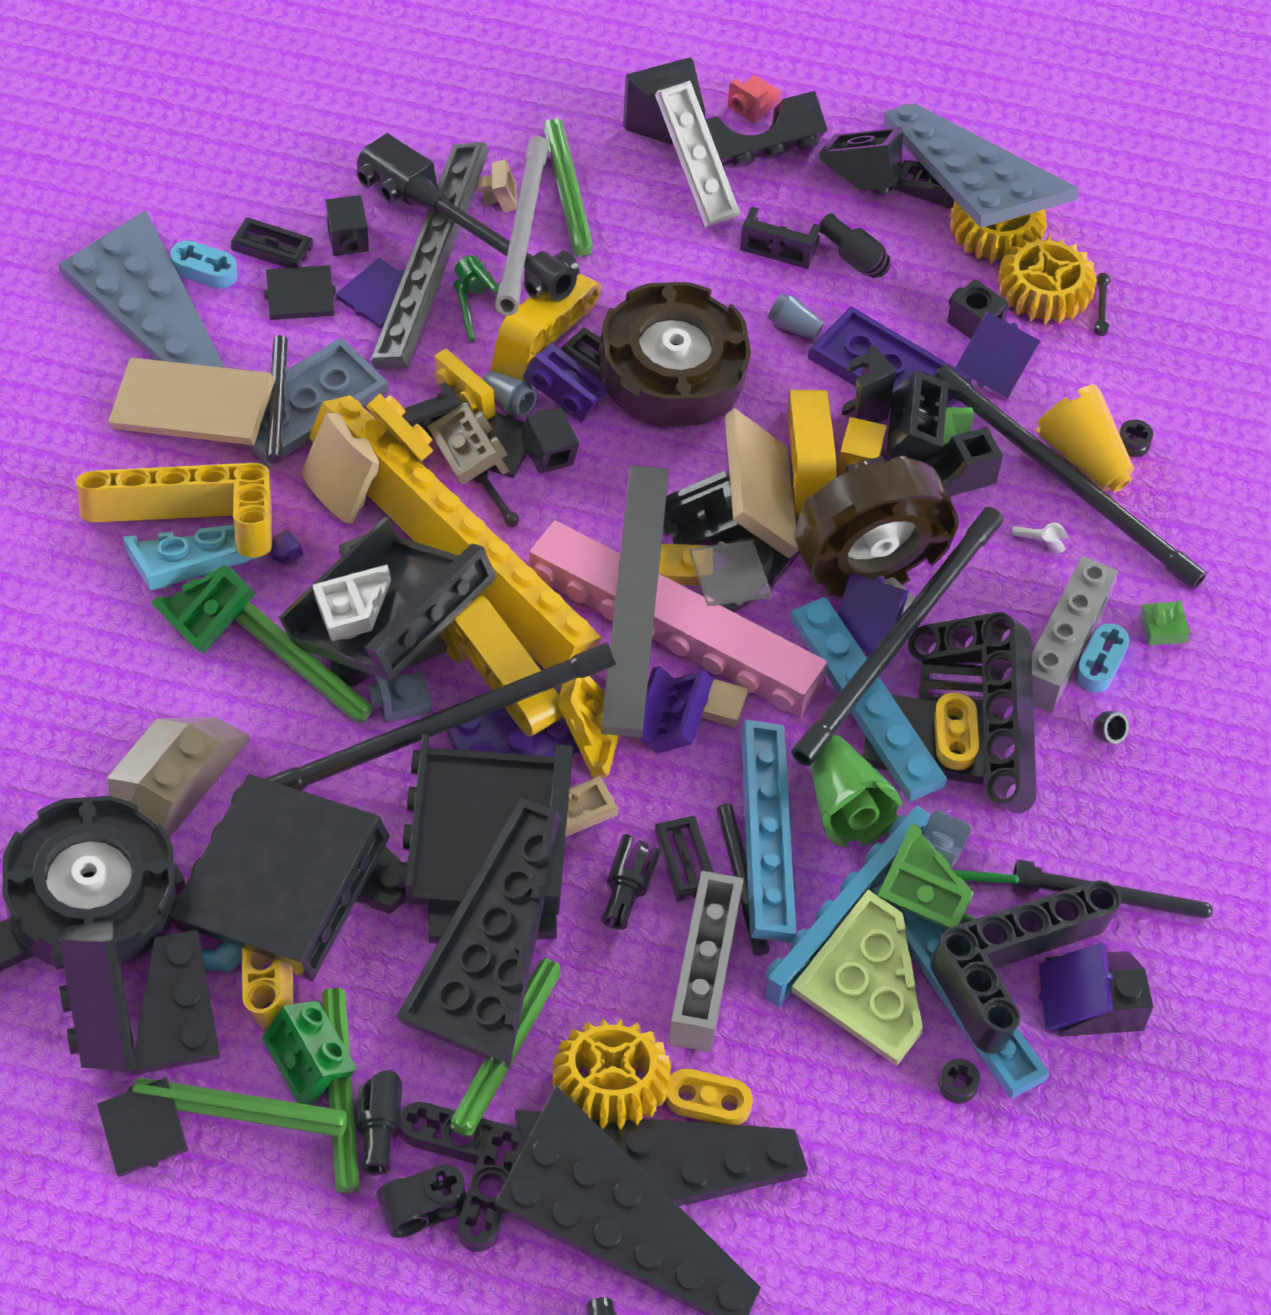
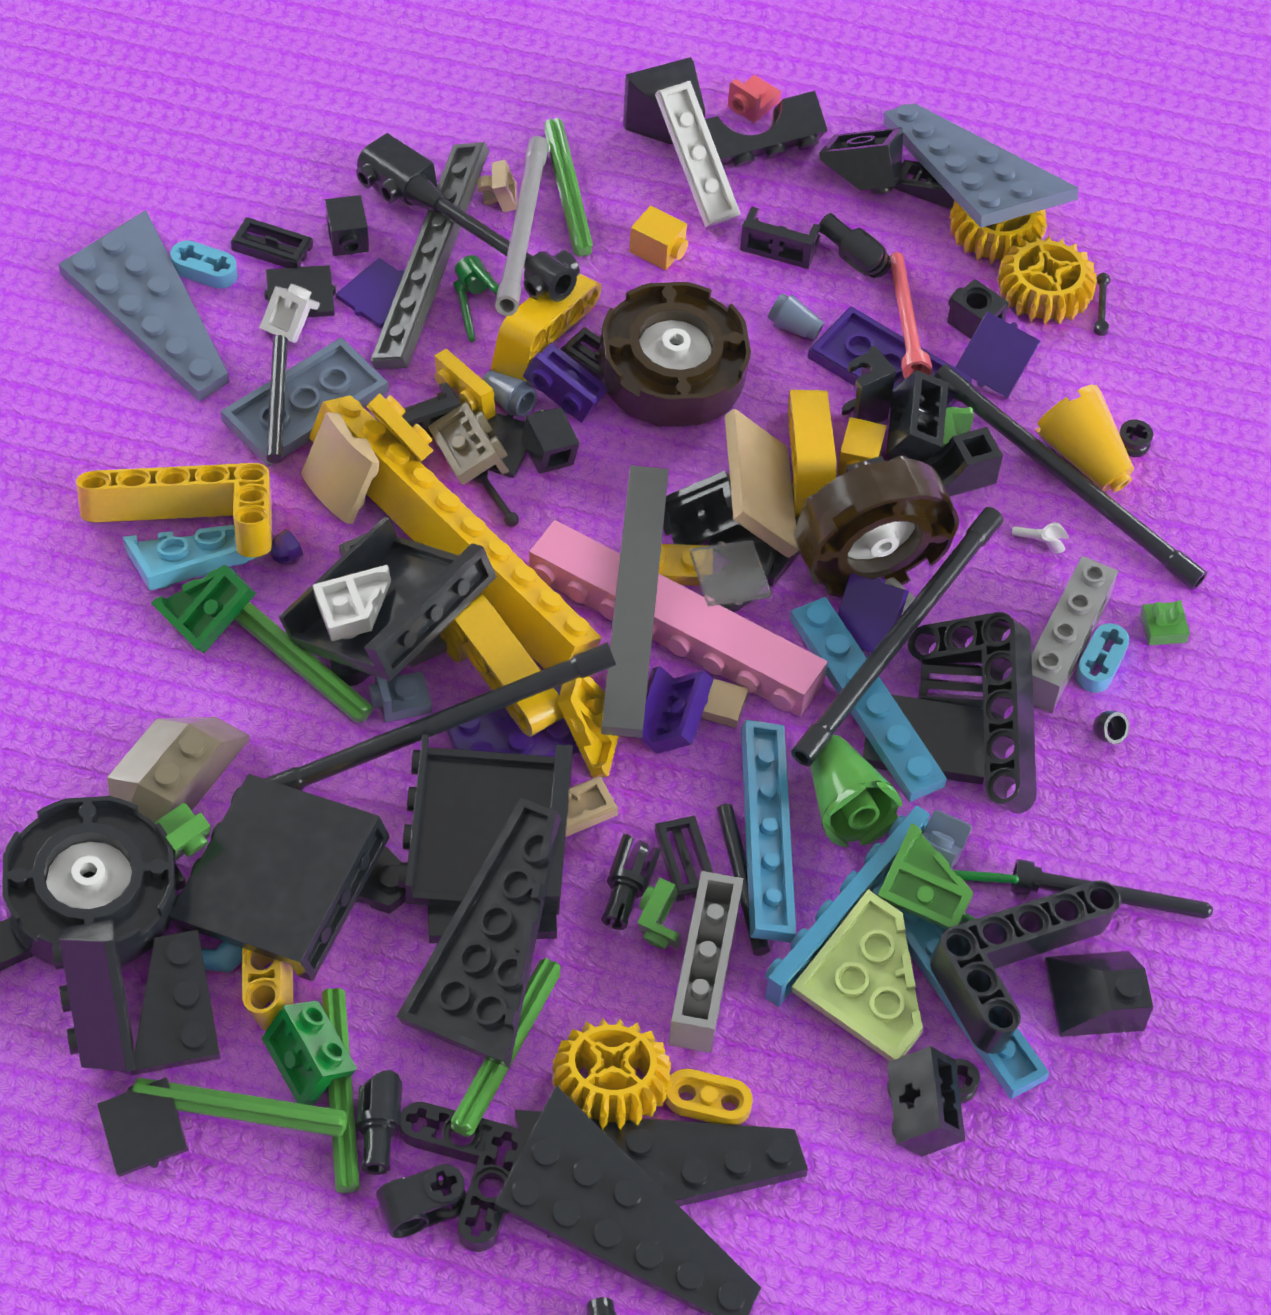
tan tile [108,358,274,445] -> none
yellow plate [934,692,979,770] -> none
dark purple piece [1039,942,1113,1031] -> none
none -> bright green bracket [155,803,211,861]
none -> white bracket [259,284,320,343]
none -> yellow brick [629,205,688,270]
none -> bright green bracket [637,878,682,950]
none -> black brick [887,1046,966,1157]
none -> coral piece [890,252,933,379]

